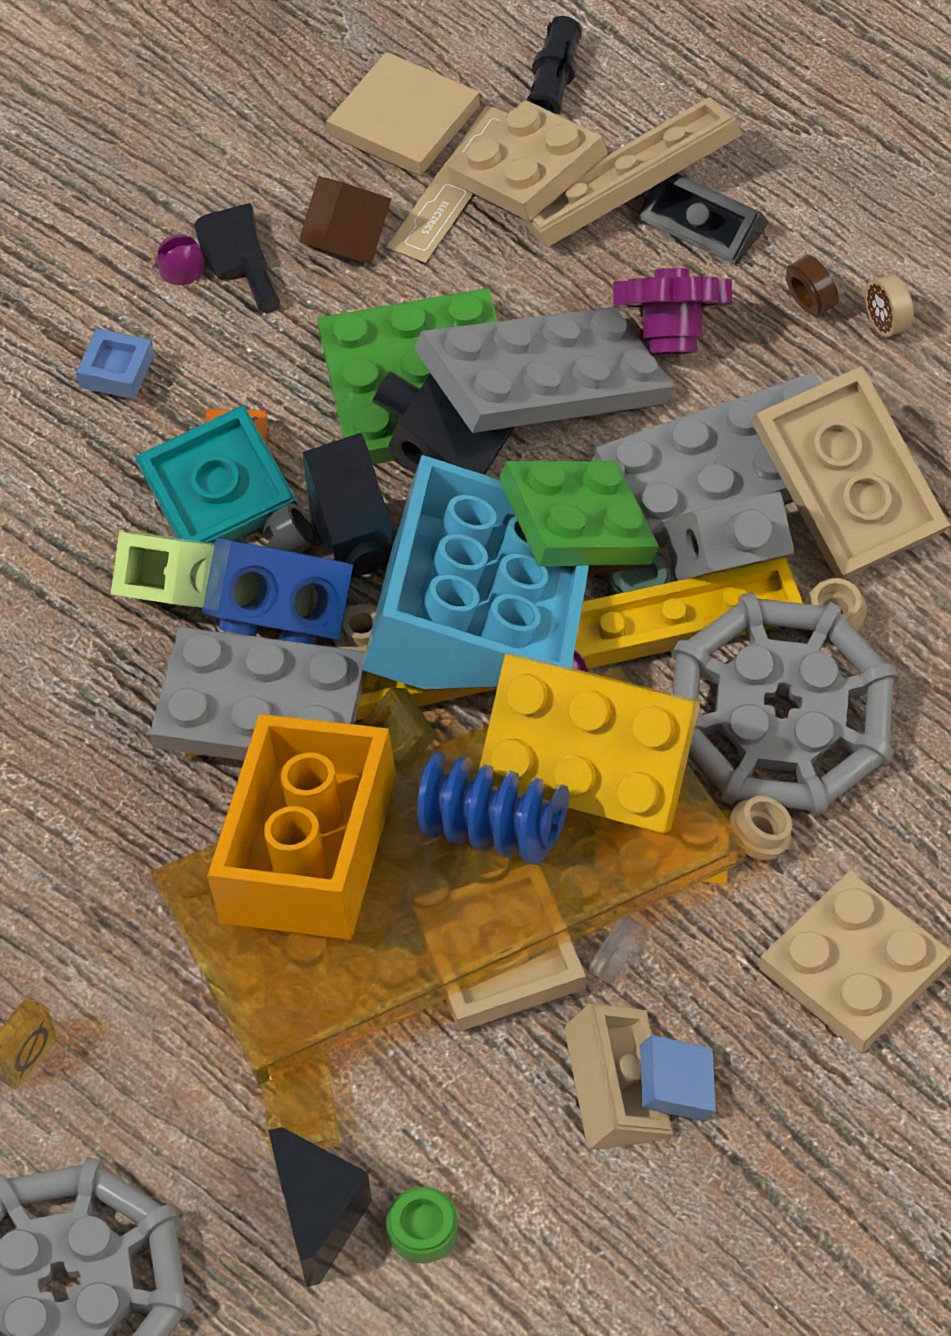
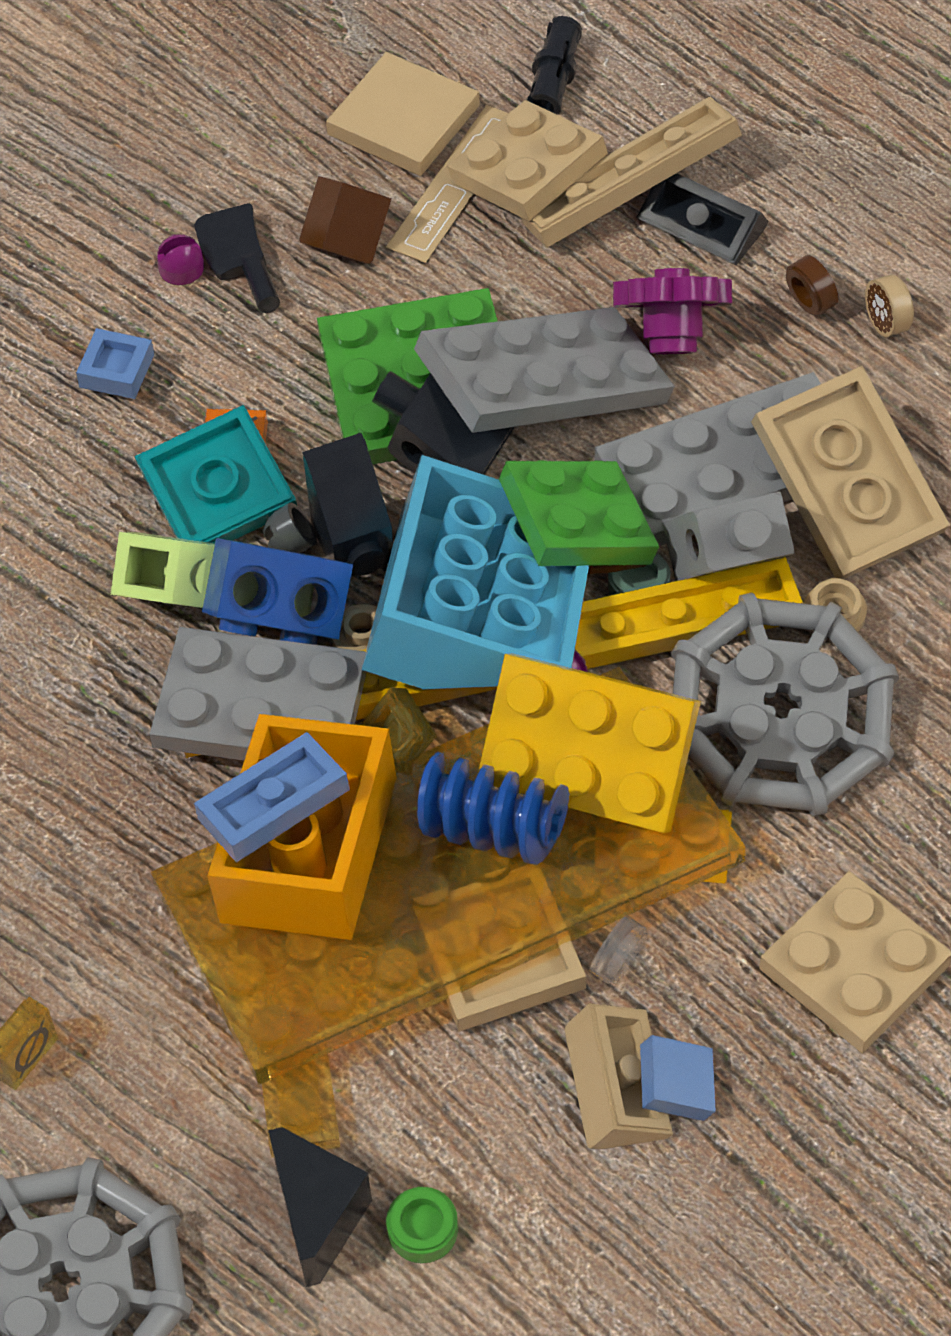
tan plate [727,796,792,860] -> none
none -> medium blue plate [194,732,350,863]

